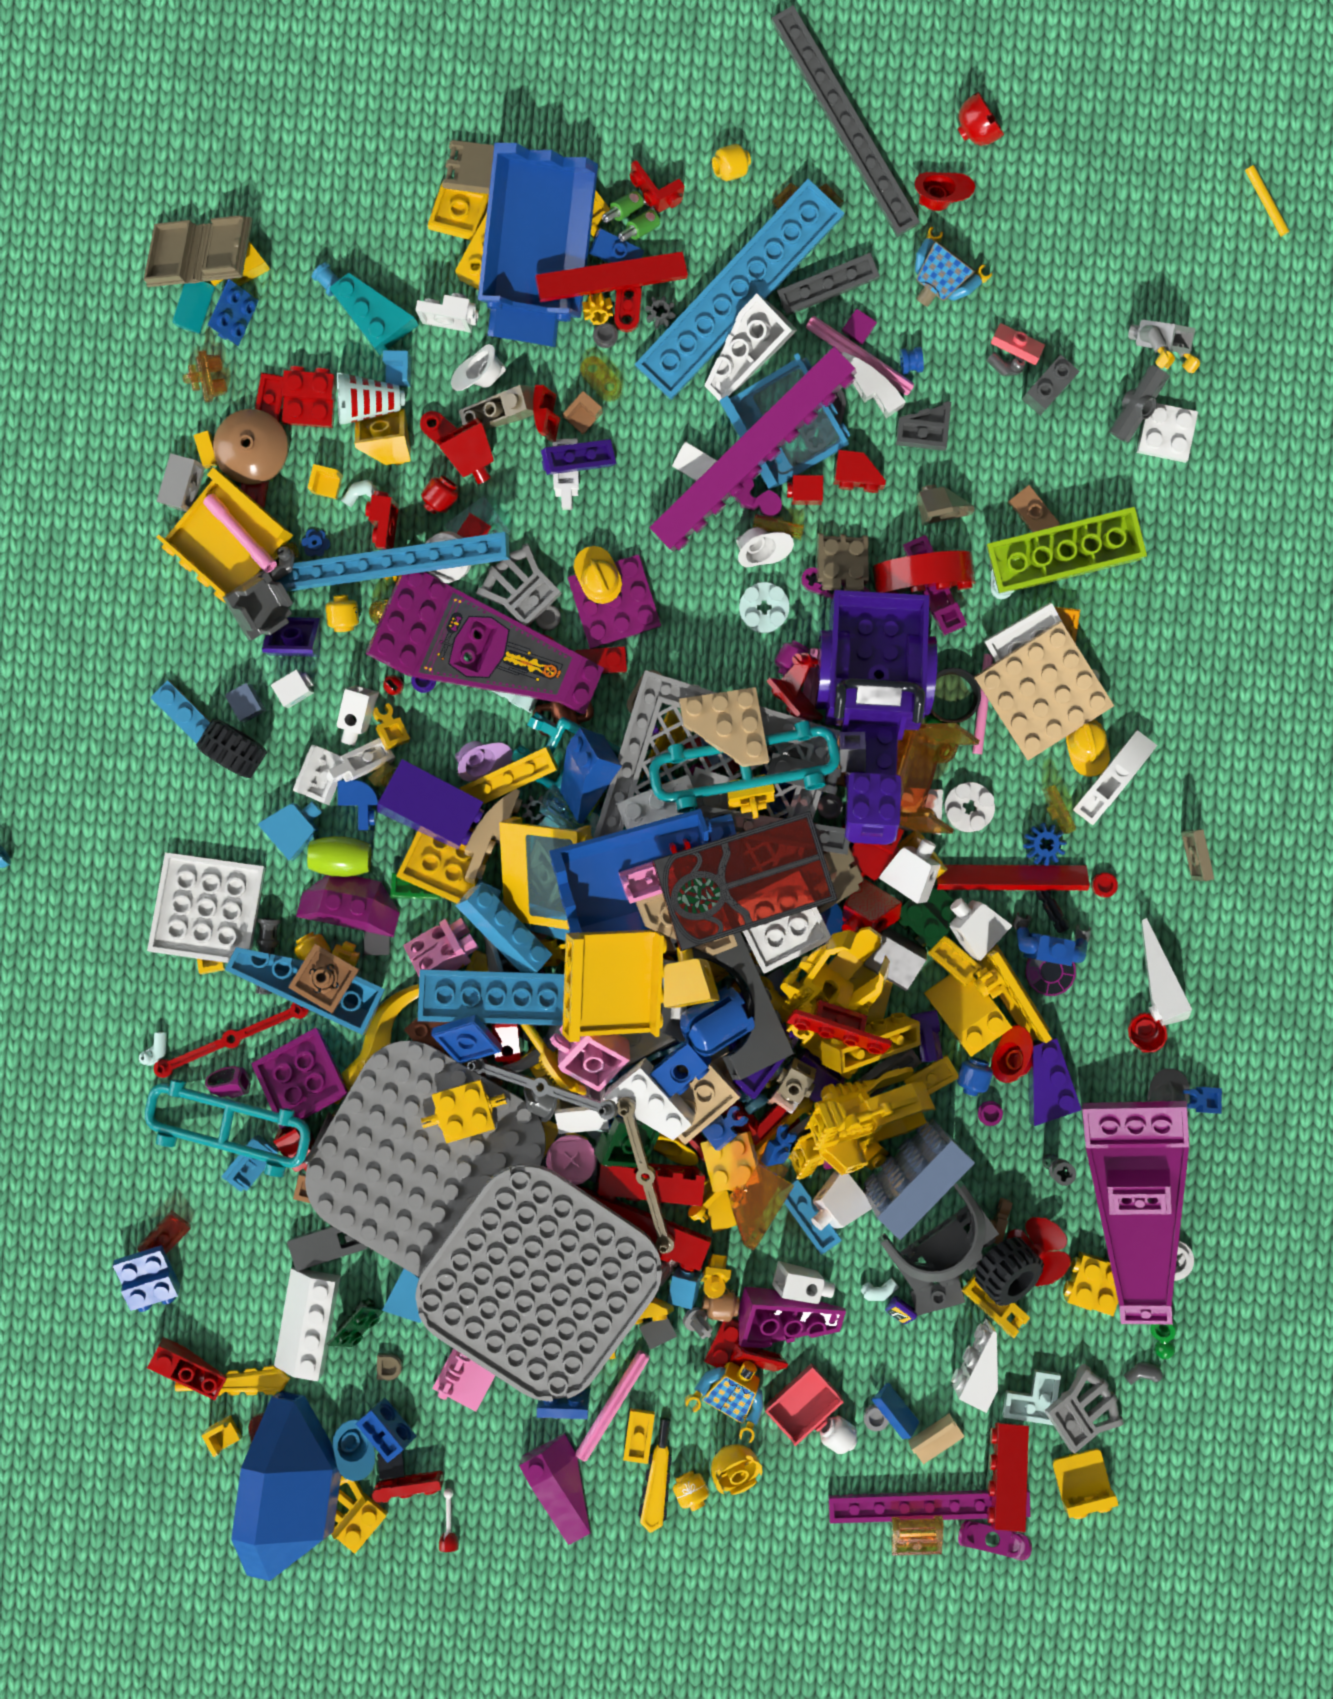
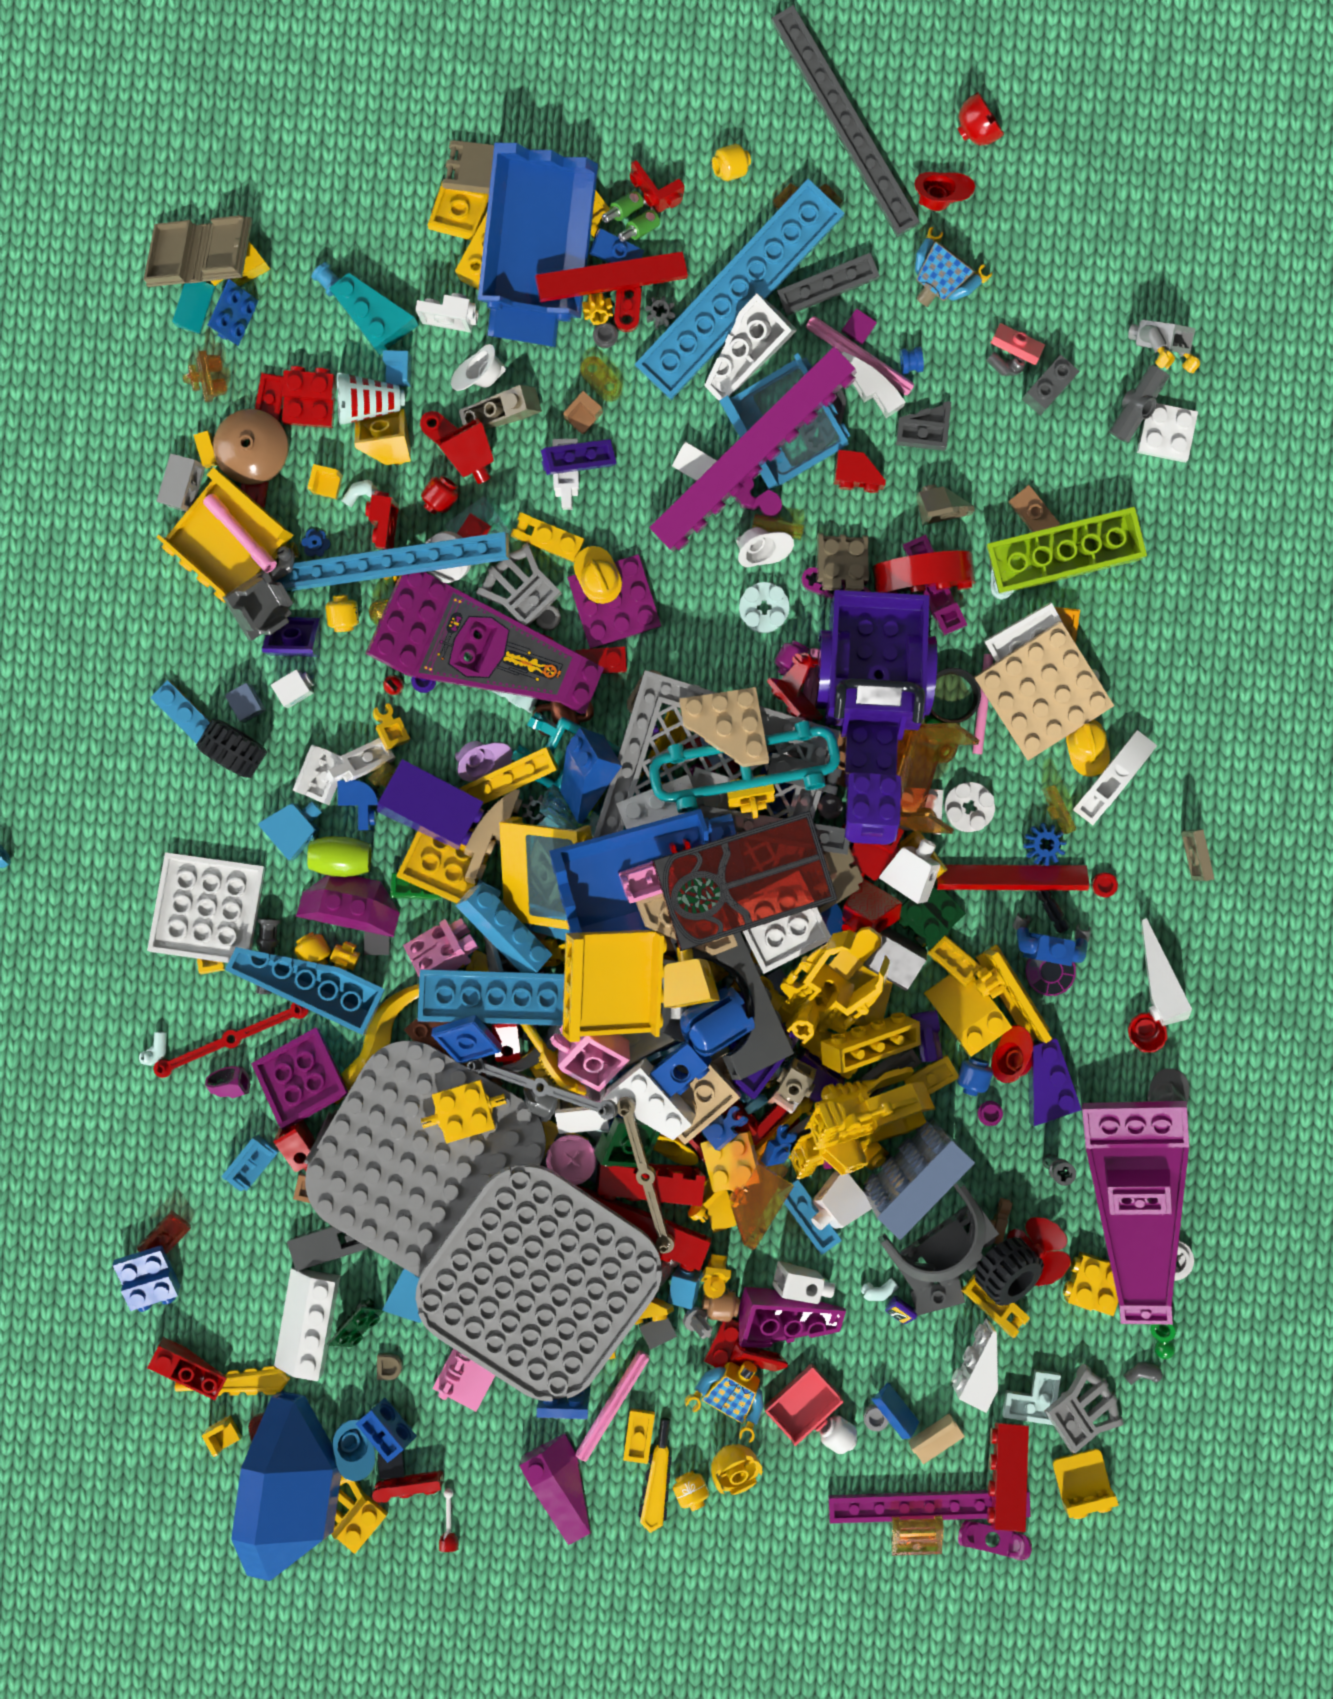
teal bar [145,1079,310,1177] -> none
medium nougat plate [288,944,359,1014] -> none
white torso [337,685,379,745] -> none
red slope [533,385,560,442] -> none
red brick [787,475,823,505] -> none
red bracket [787,1000,892,1054] -> none
flat silver panel [839,732,866,772] -> none
white torso [950,898,1012,961] -> none
blue plate [1183,1087,1222,1114] -> none
yellow bar [1245,165,1290,237] -> none
none -> yellow plate [510,512,585,563]

